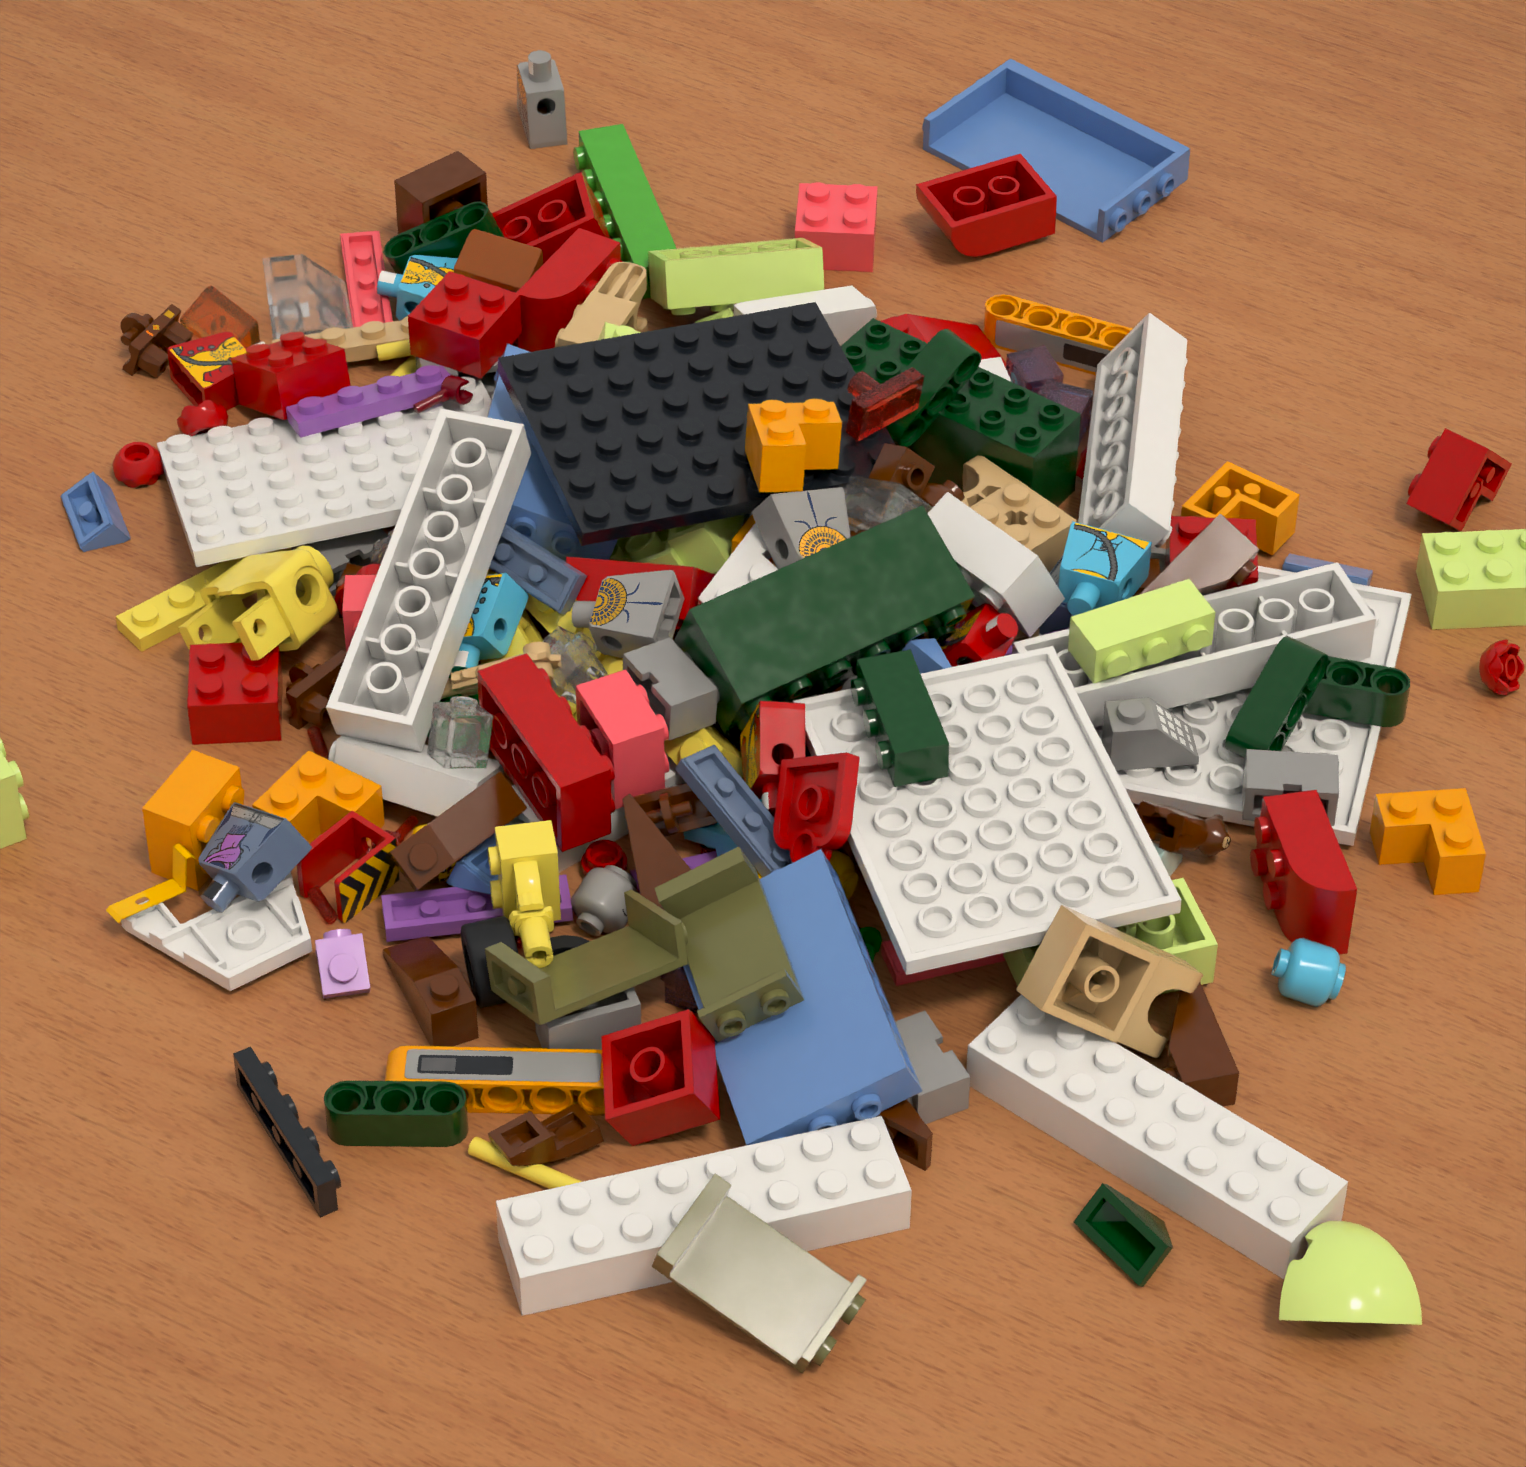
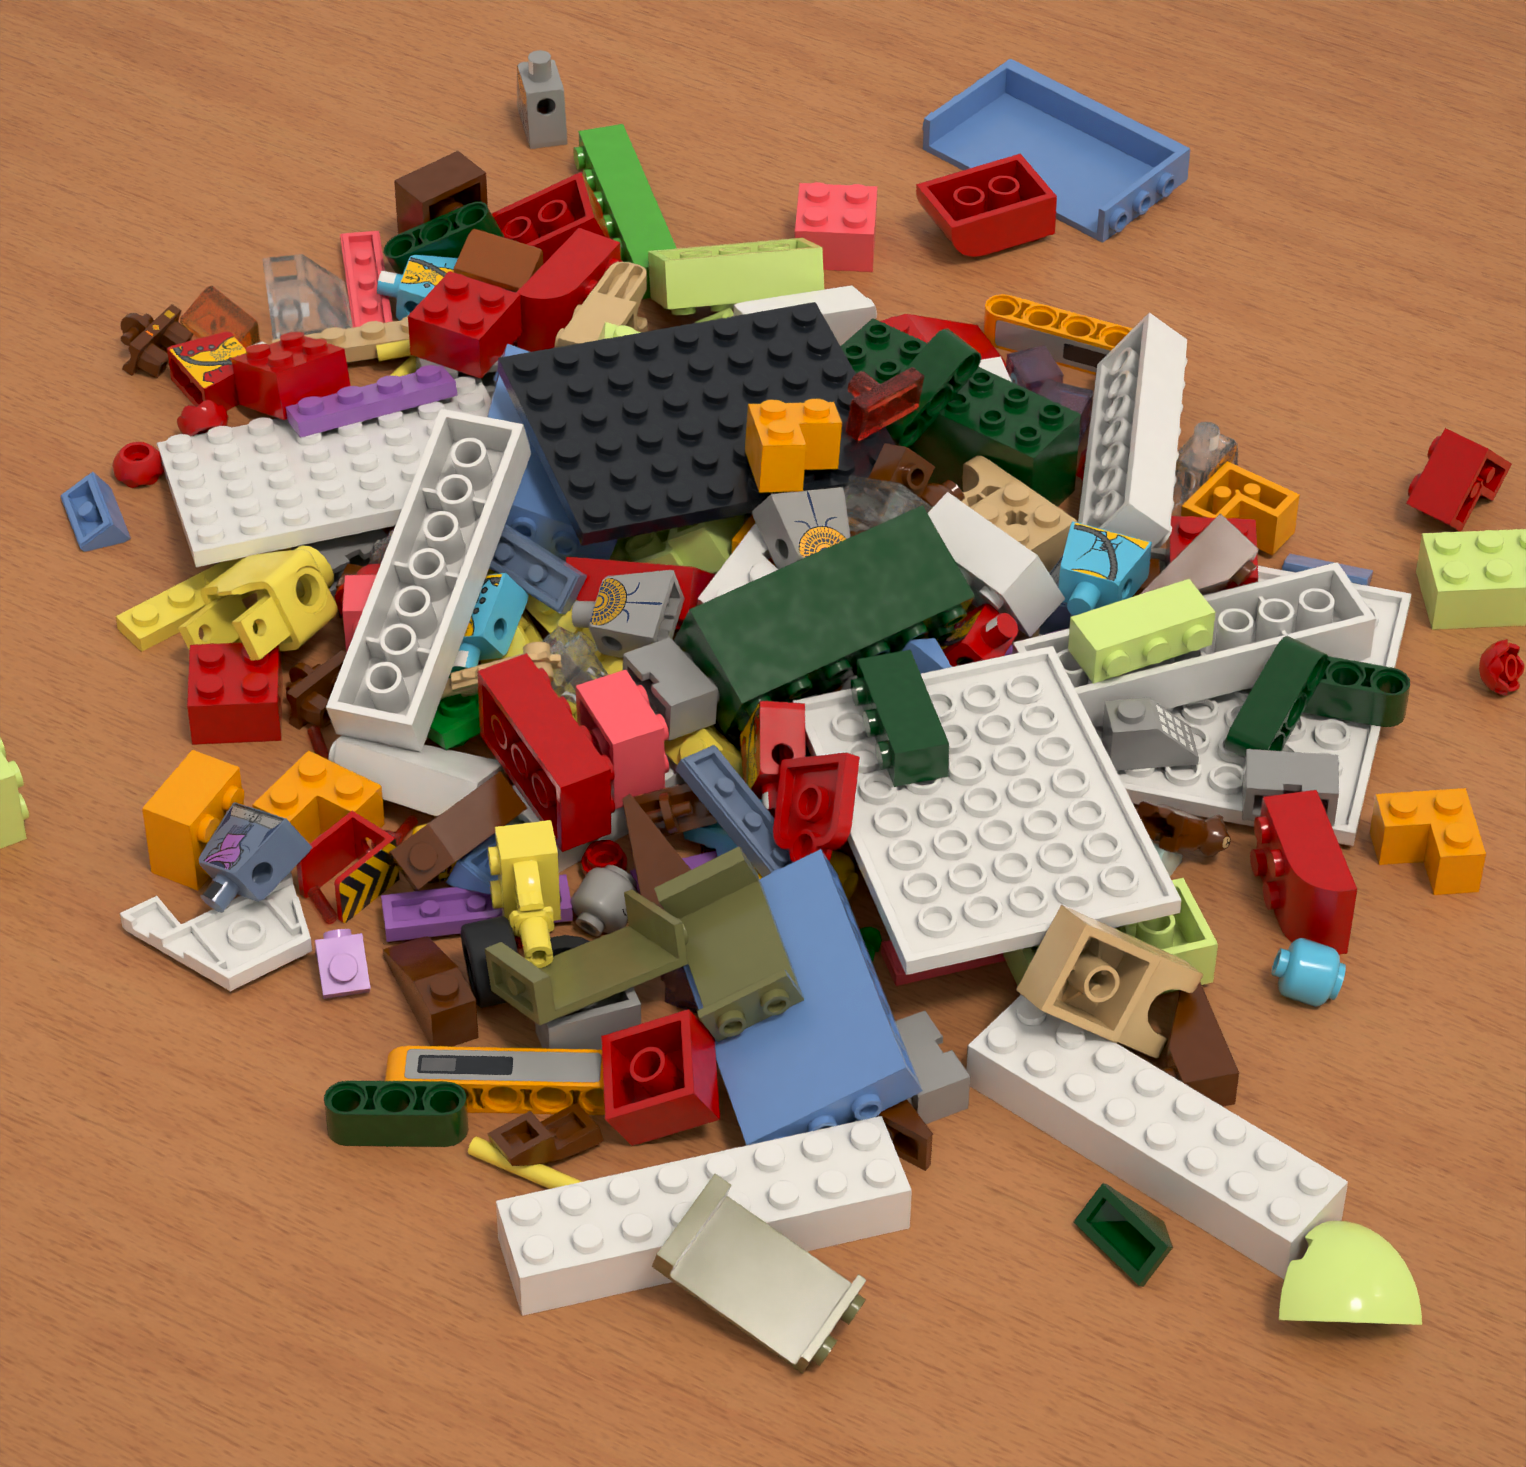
yellow piece [106,843,196,923] -> none
black plate [233,1047,341,1218] -> none
dark red hand [413,375,473,414] -> none
clear brick [427,696,493,769] -> none
none -> clear torso [1171,422,1238,516]

